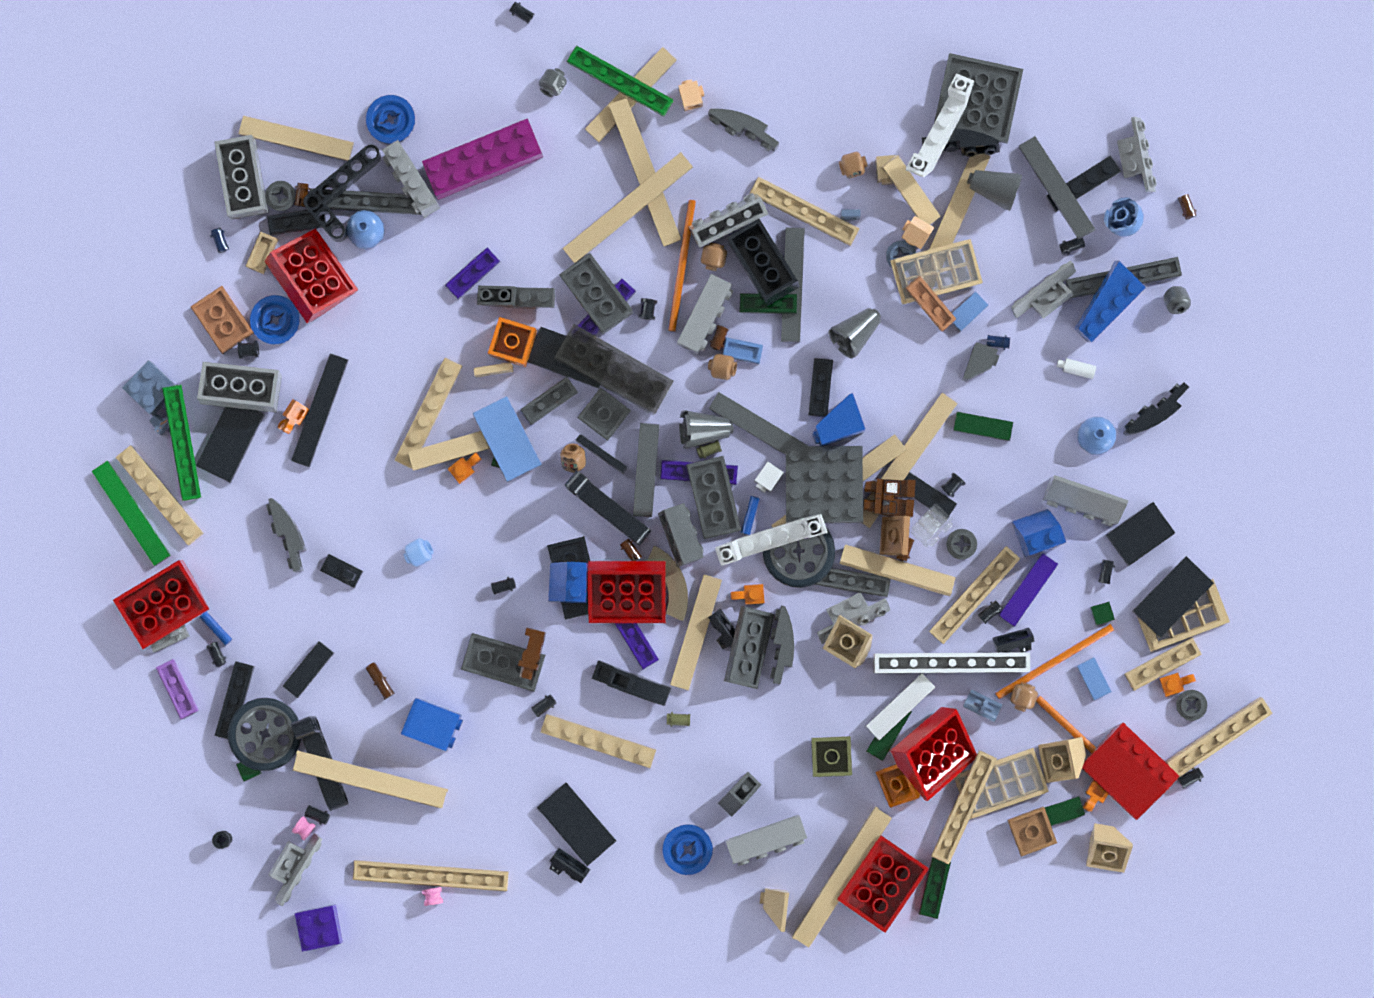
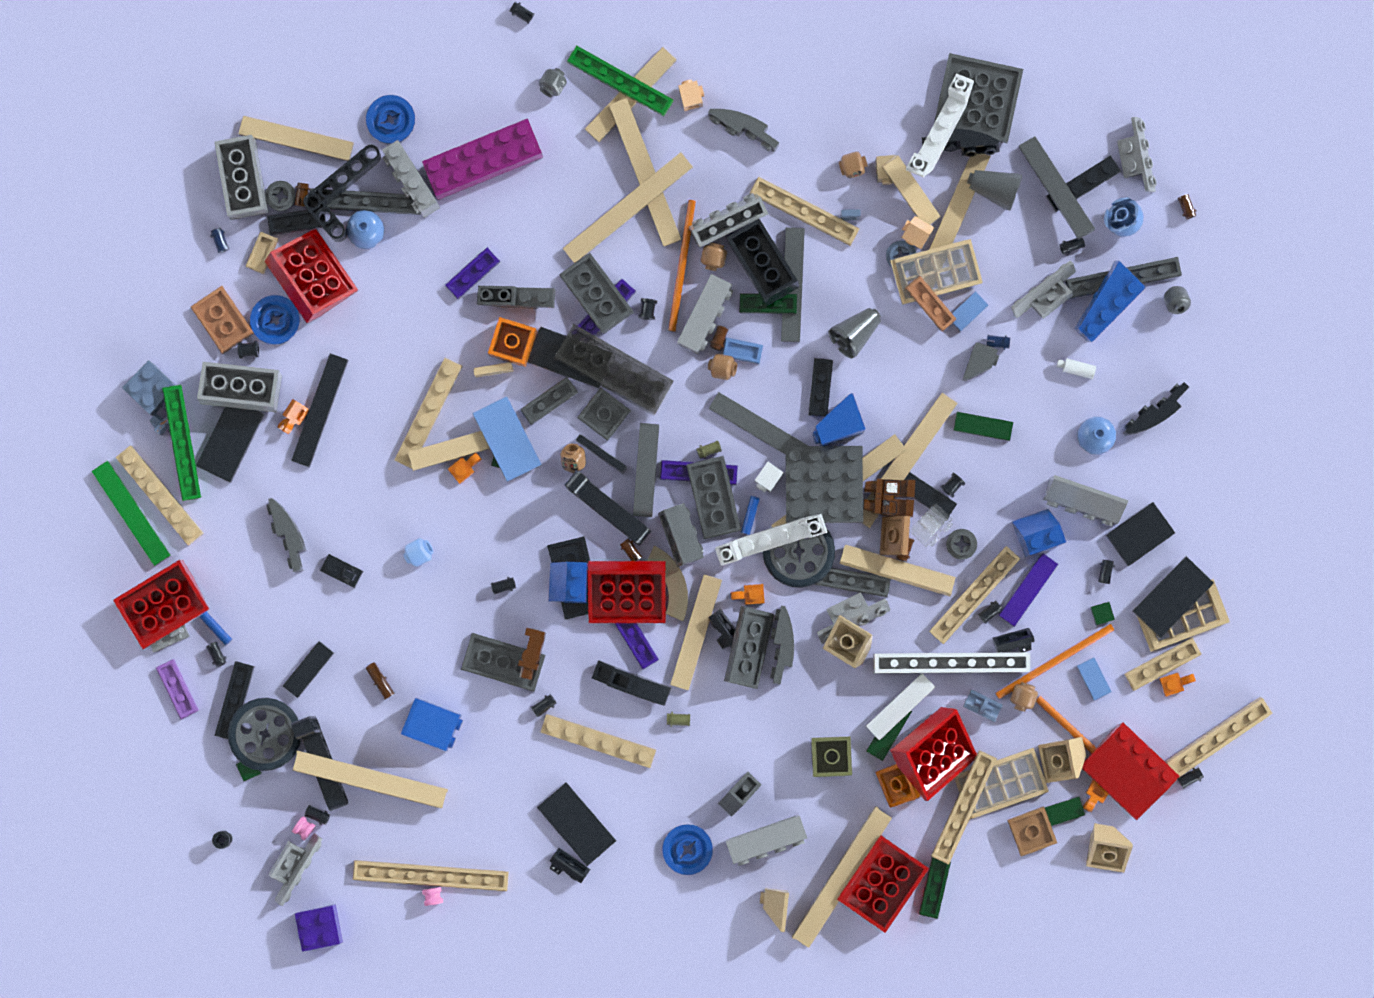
dark grey cone [679,410,733,449] -> none
dark grey gear [1176,690,1207,721] -> none

